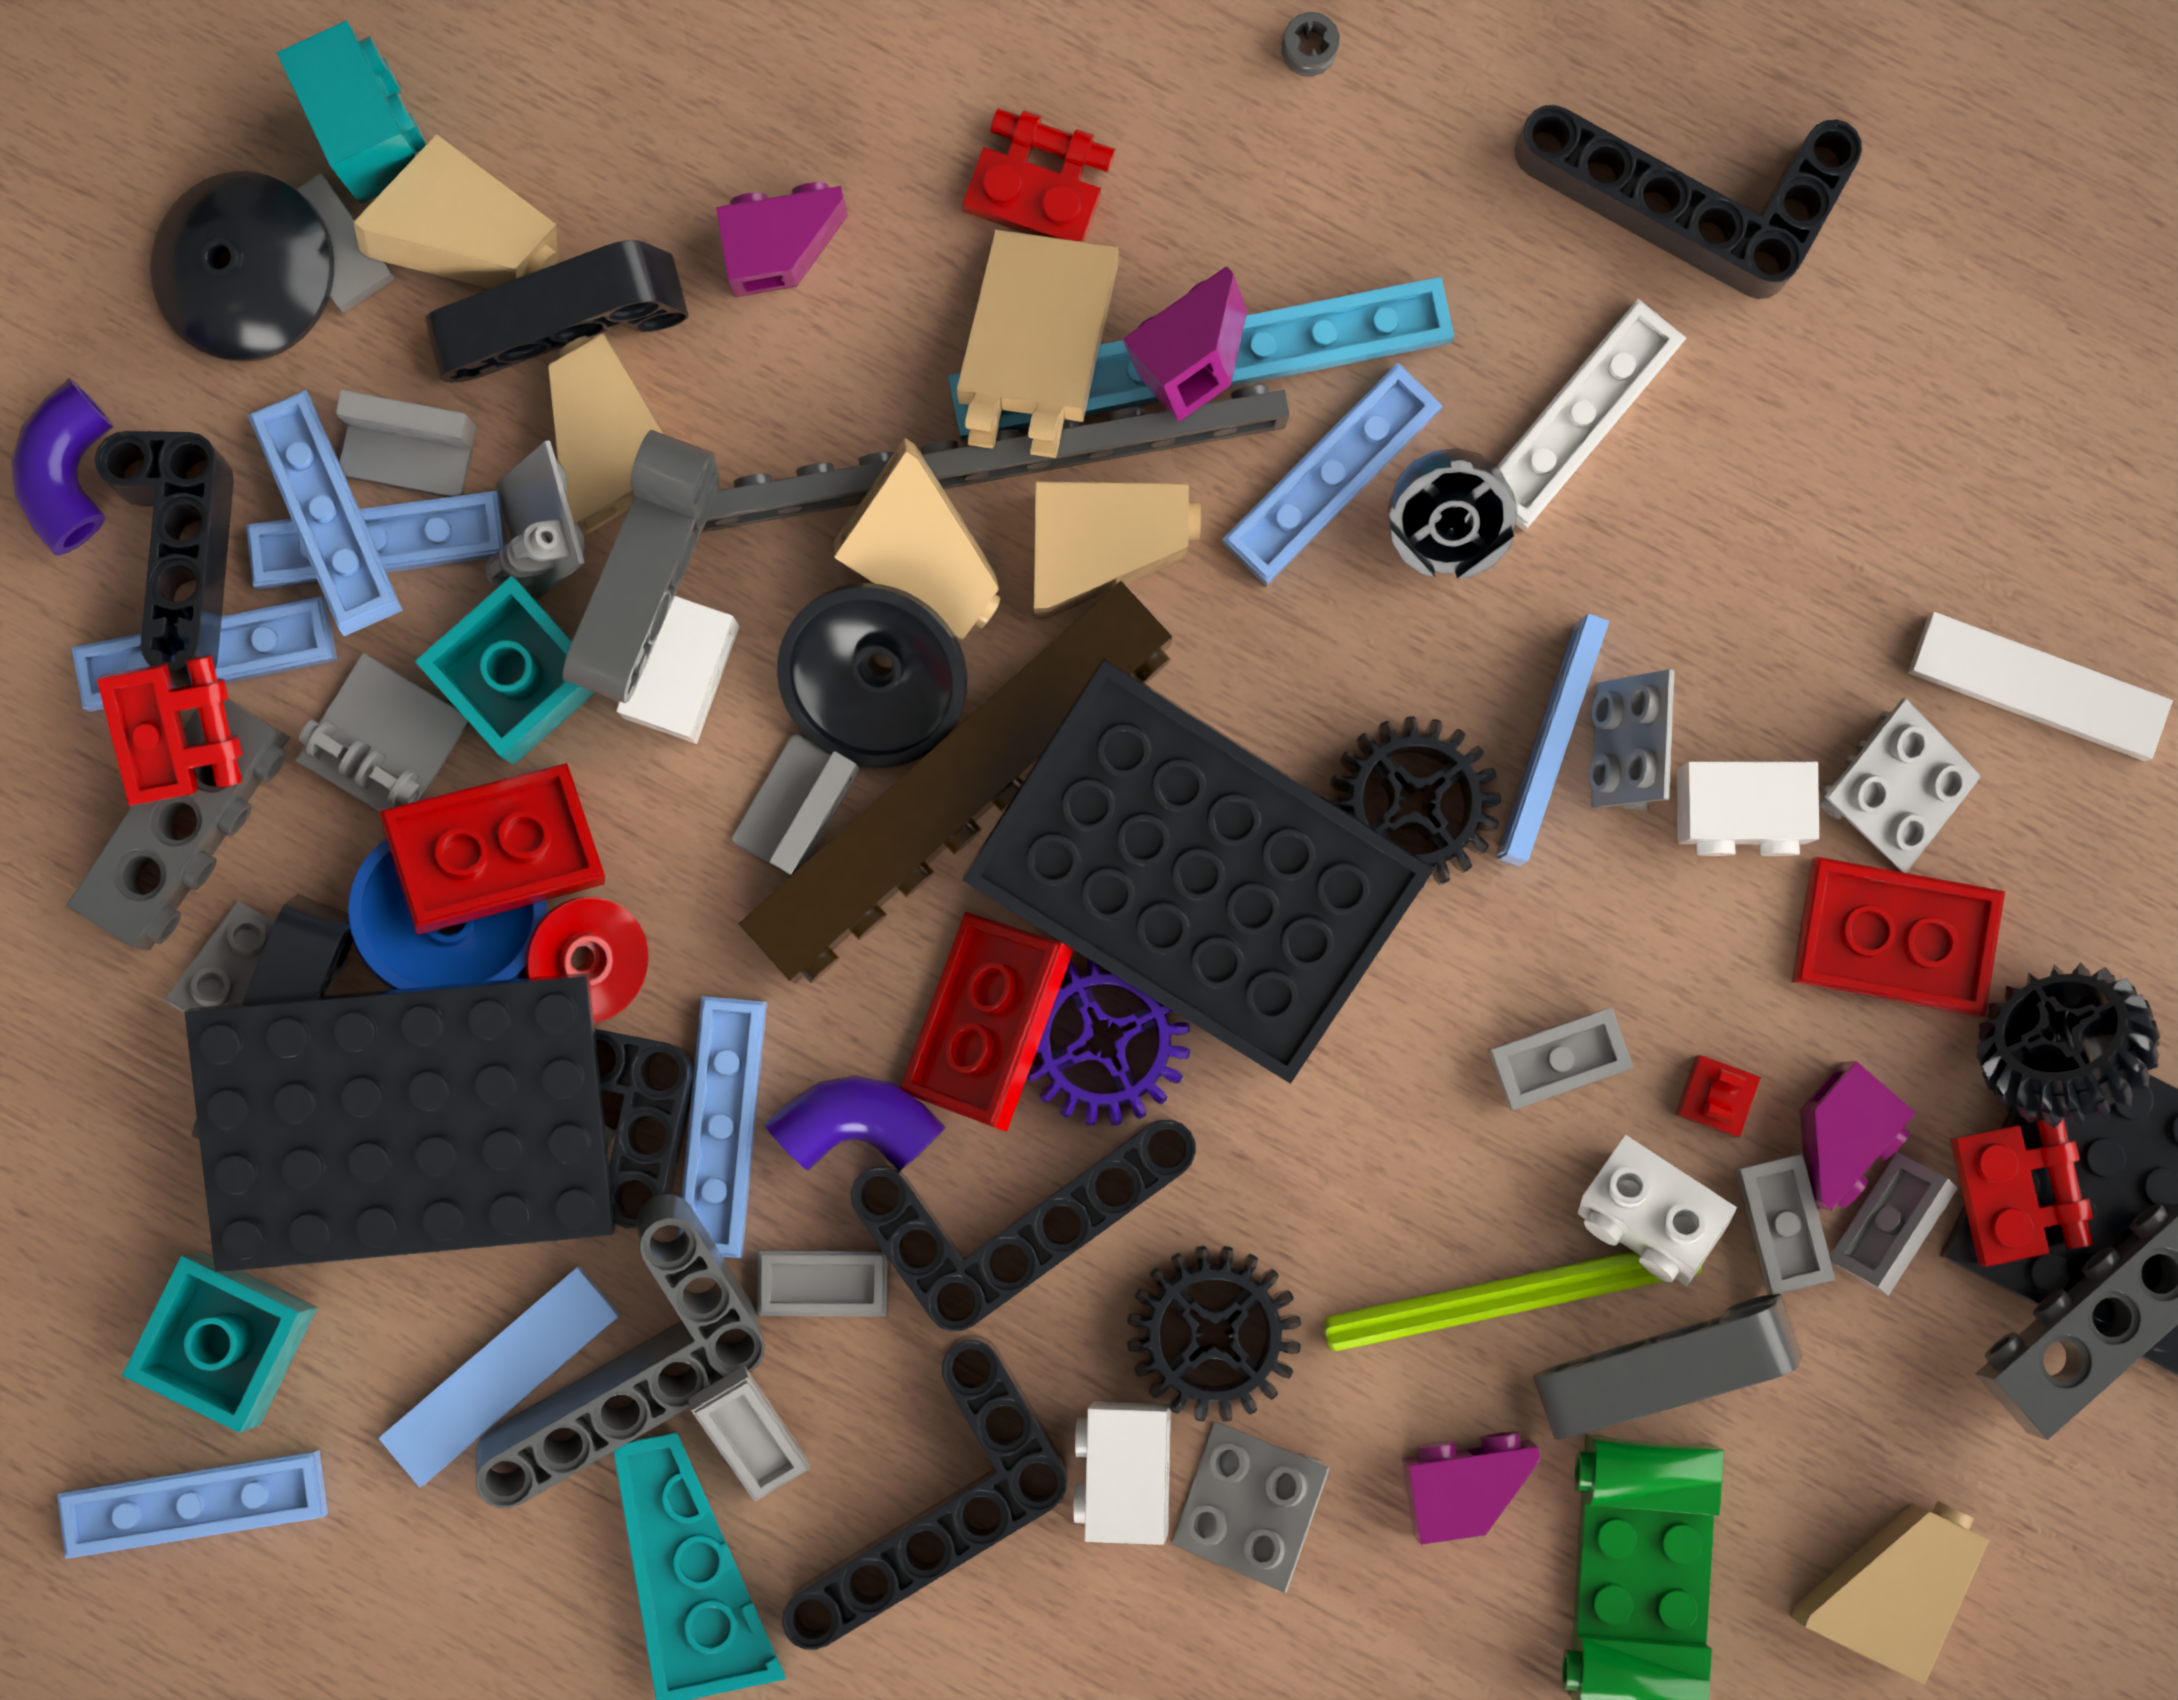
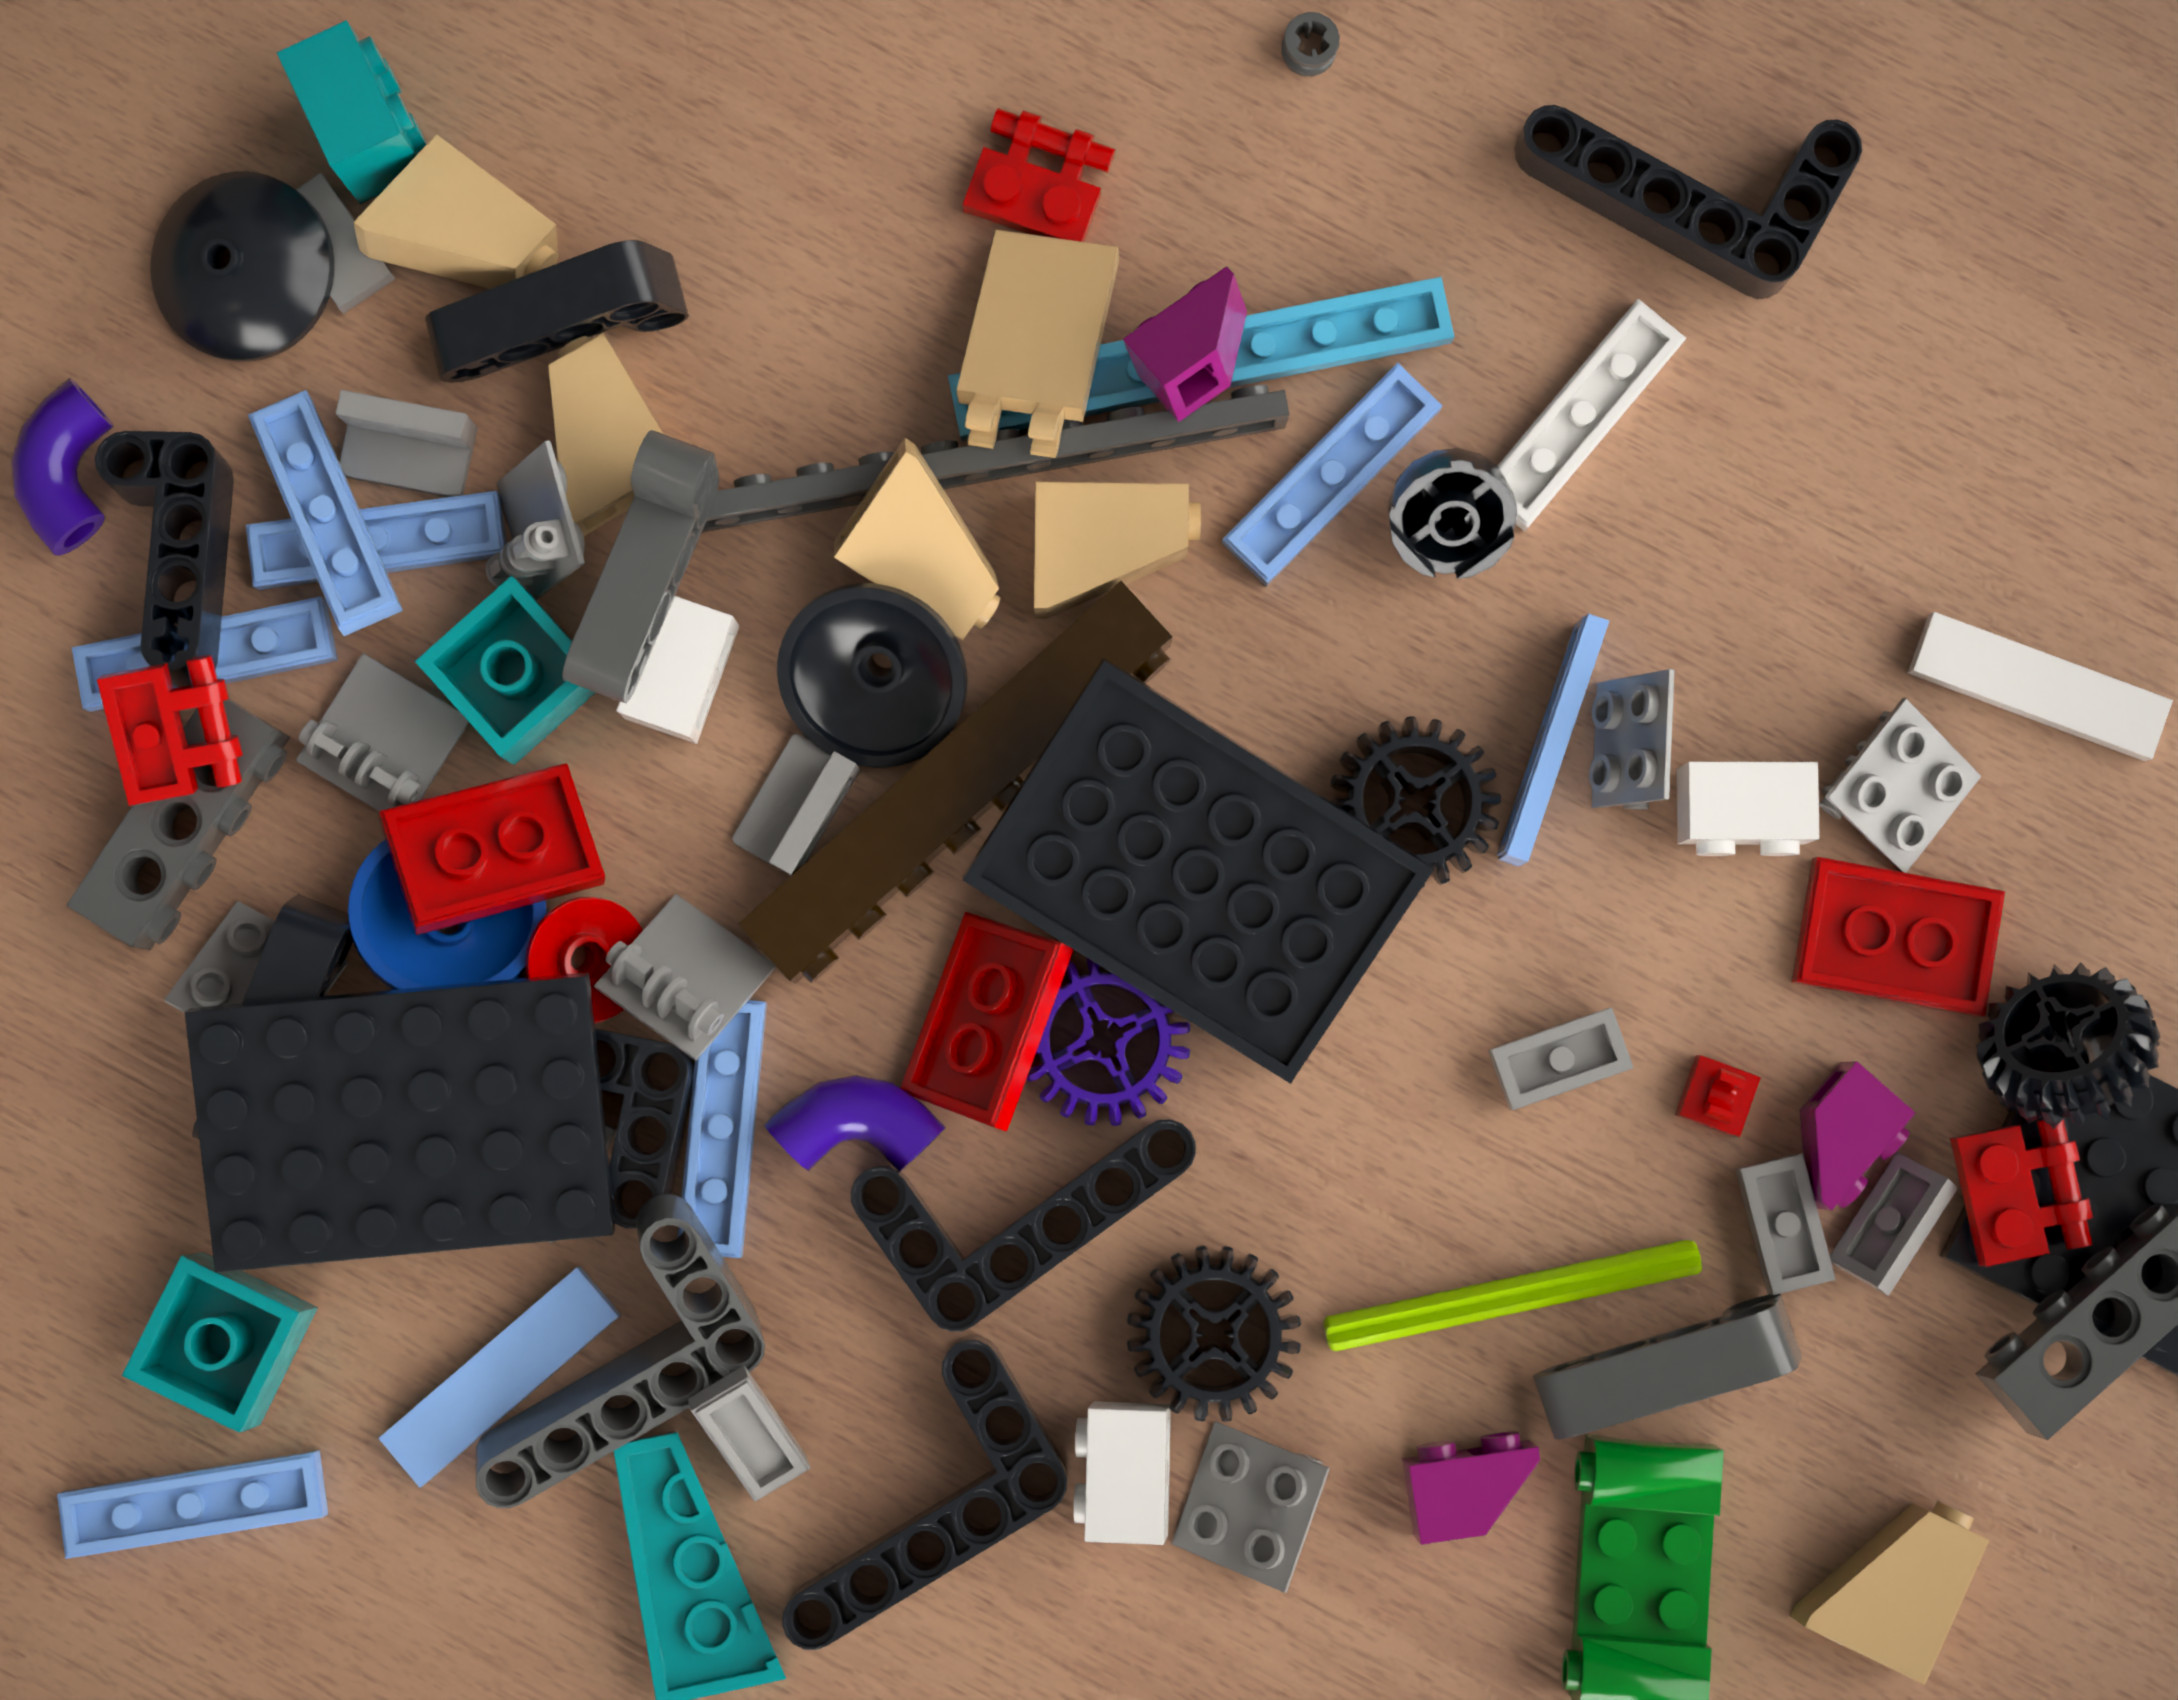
magenta slope [716,182,848,297] -> none
light grey tile [757,1250,888,1317] -> none
white brick [1577,1135,1737,1286] -> none
none -> light grey hinge [594,894,776,1061]

